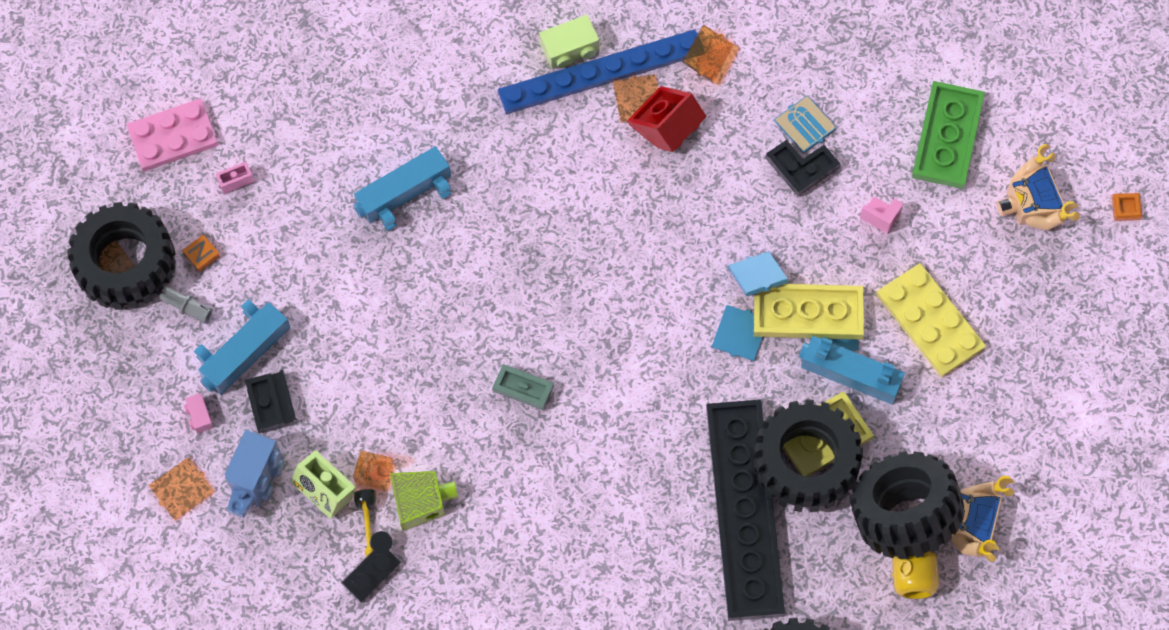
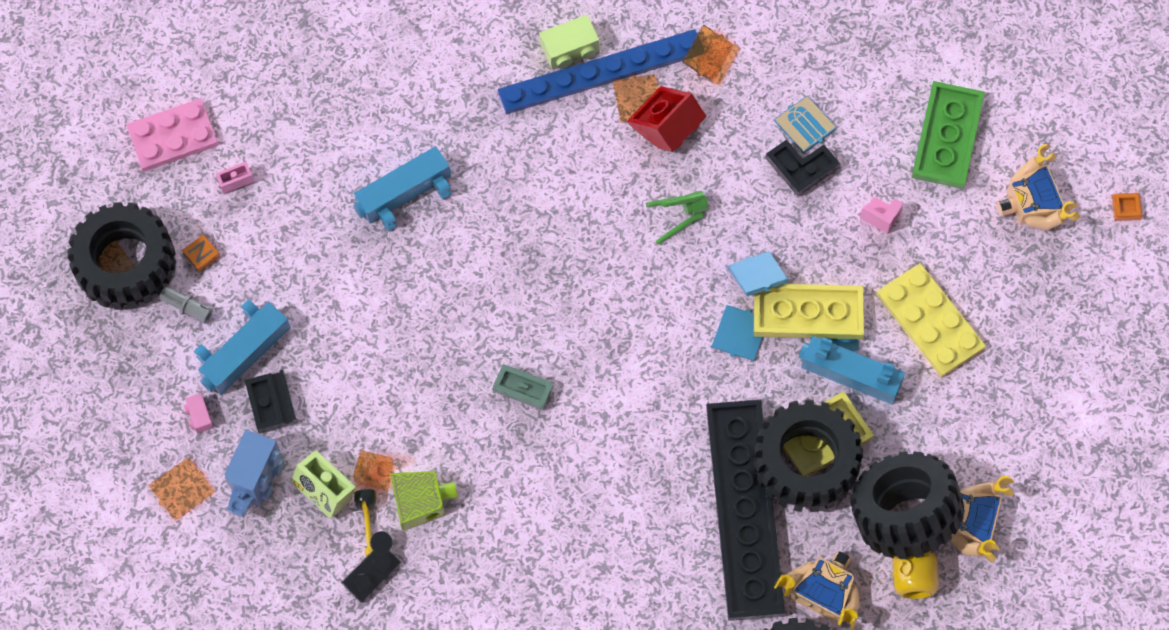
none -> bright green plant [646,190,709,244]
none -> torso [774,551,860,630]

